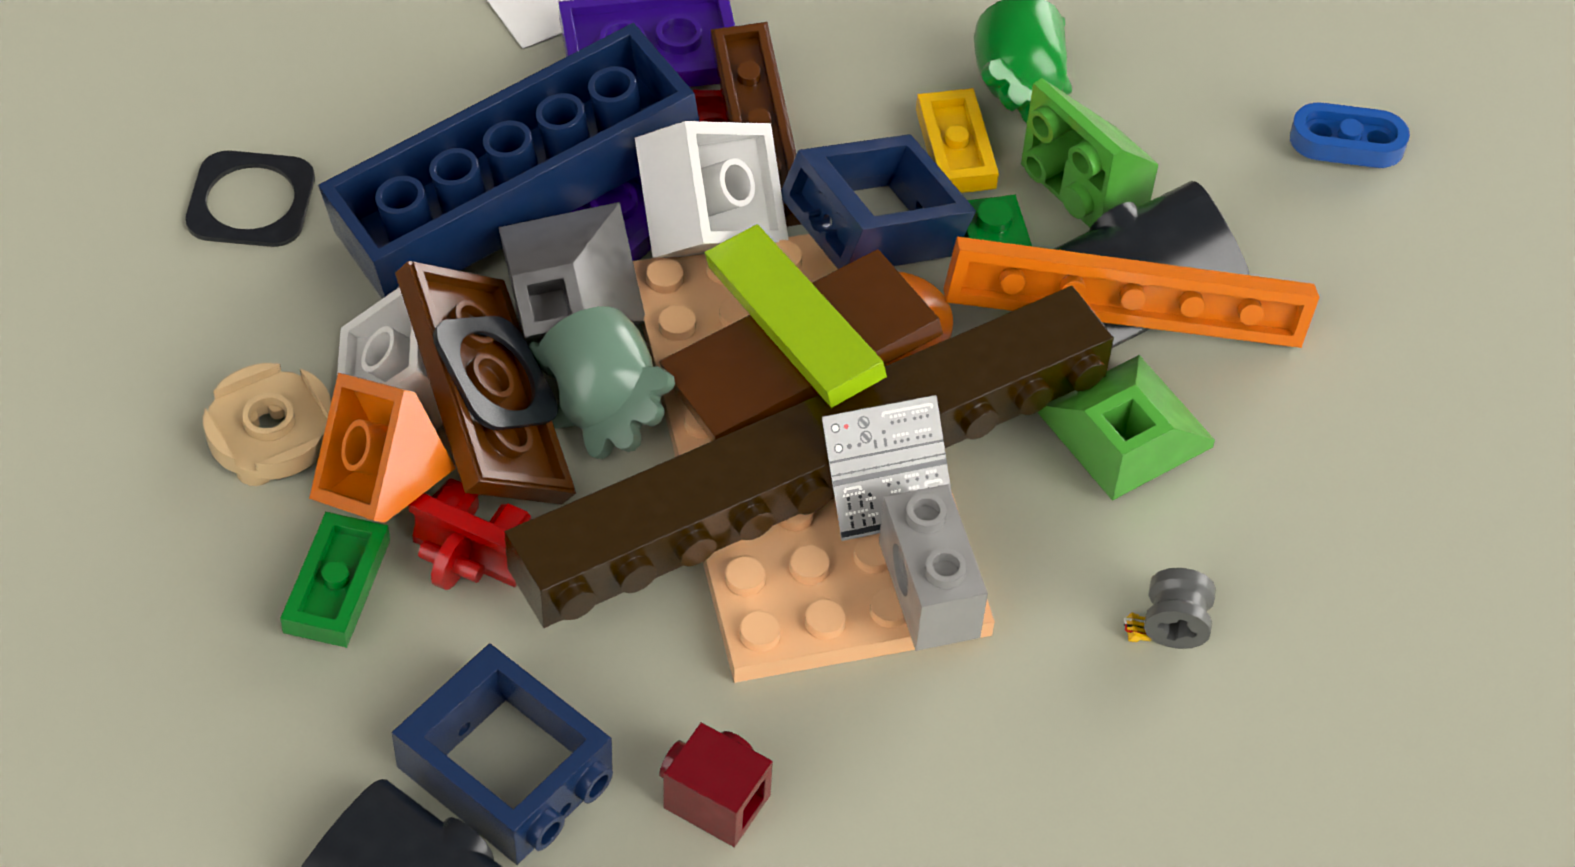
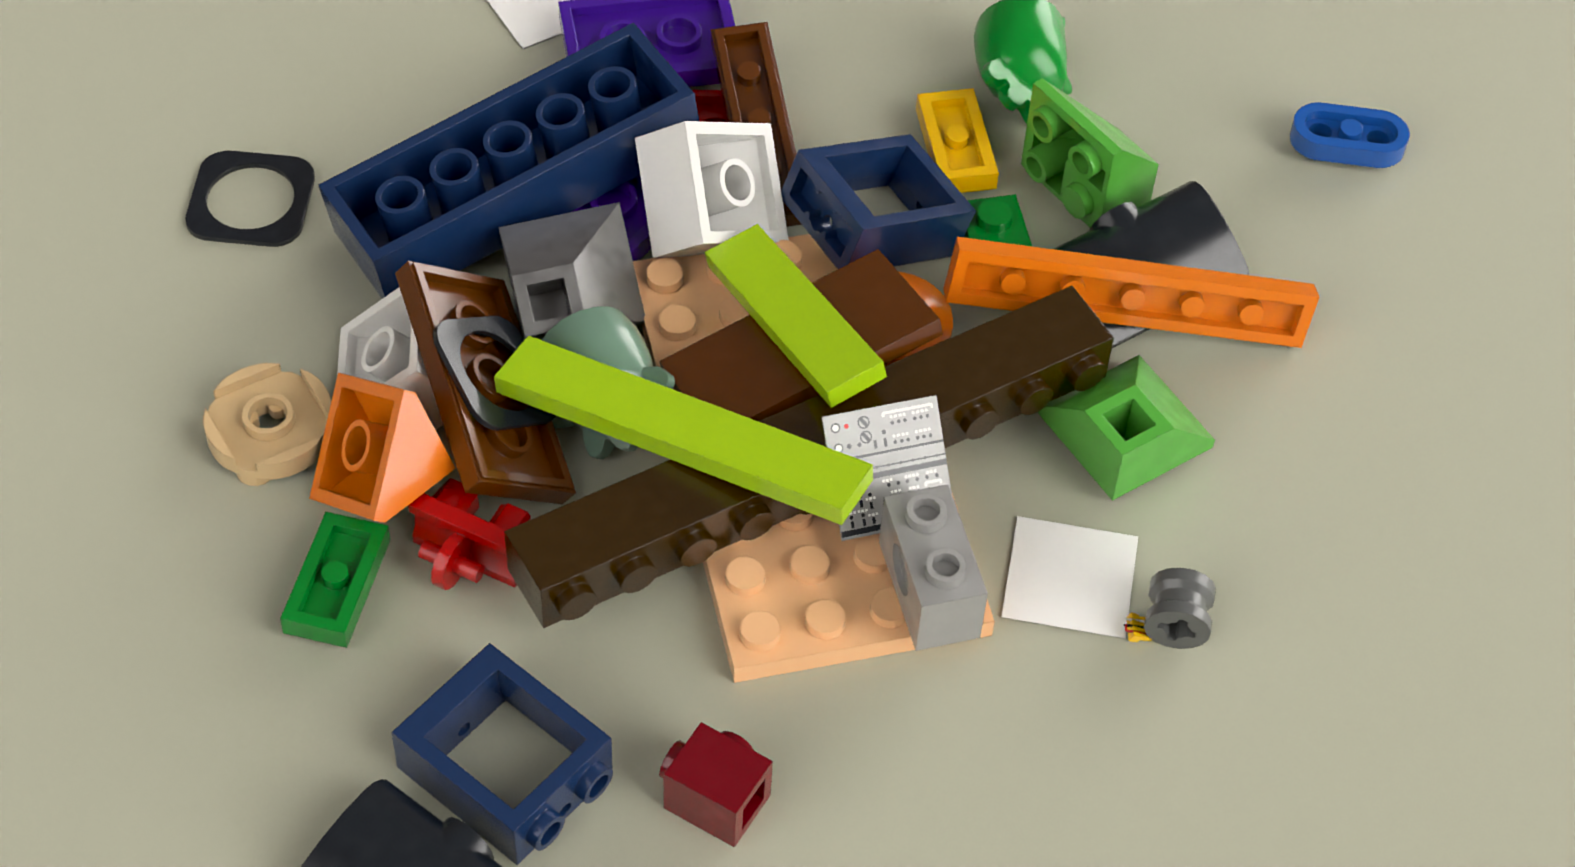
none -> lime tile [494,335,873,525]
none -> white sticker [1001,516,1138,639]

